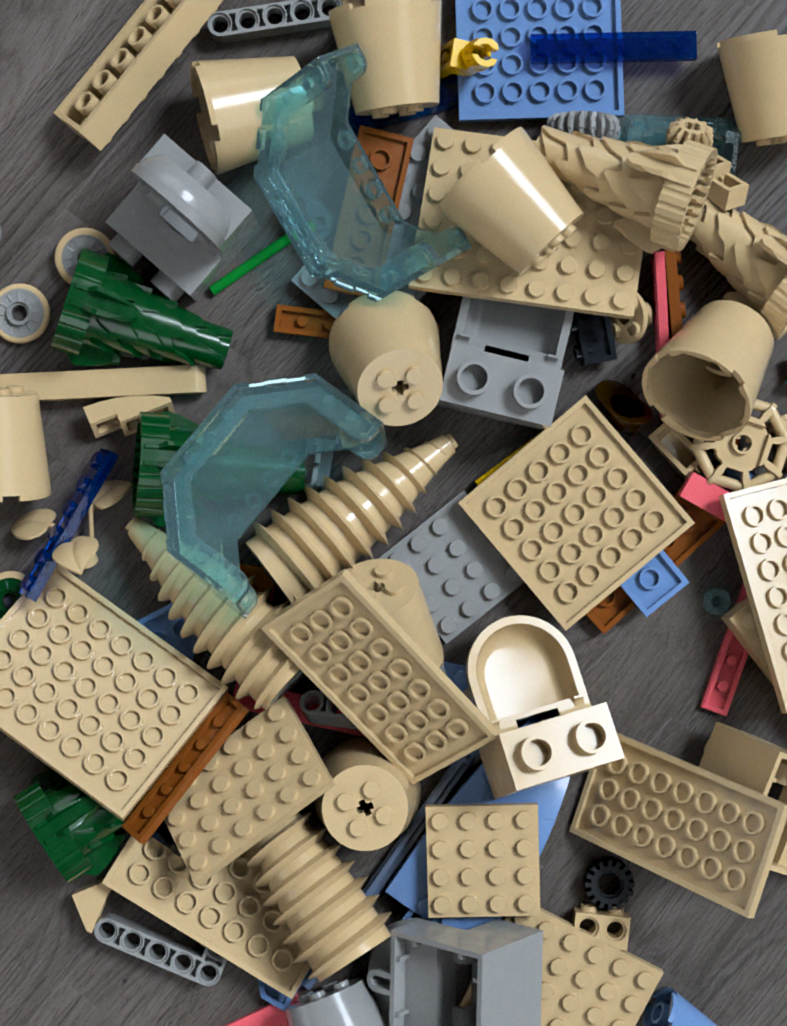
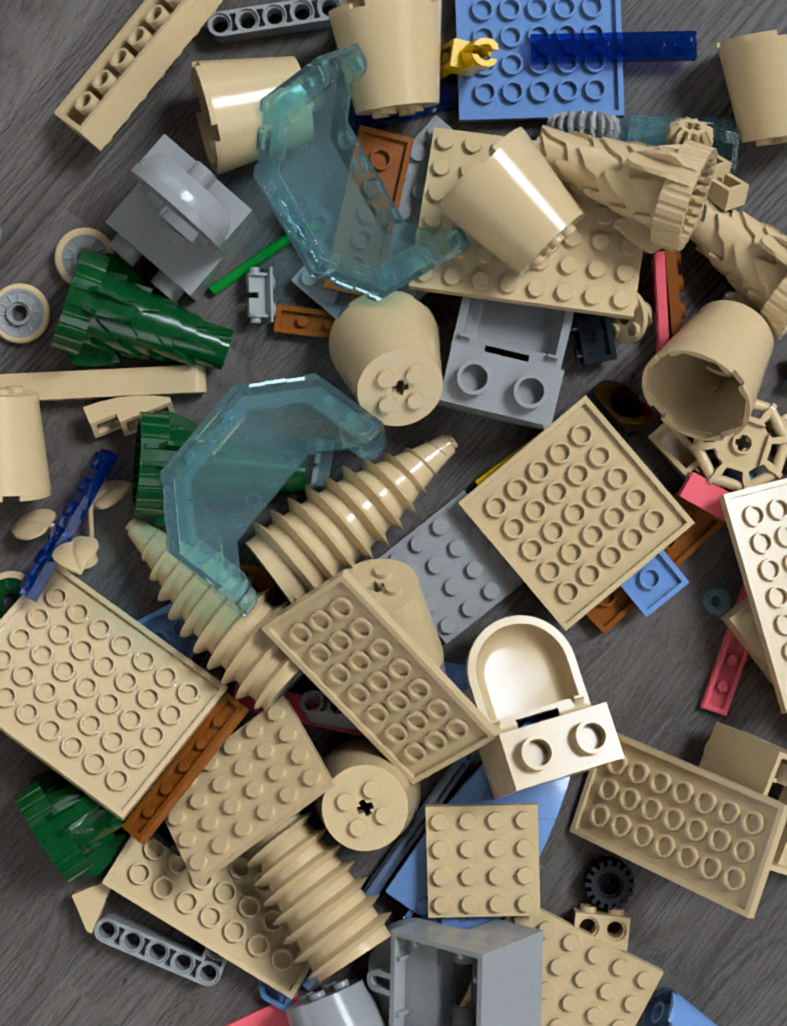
none -> light grey hinge [246,267,276,325]

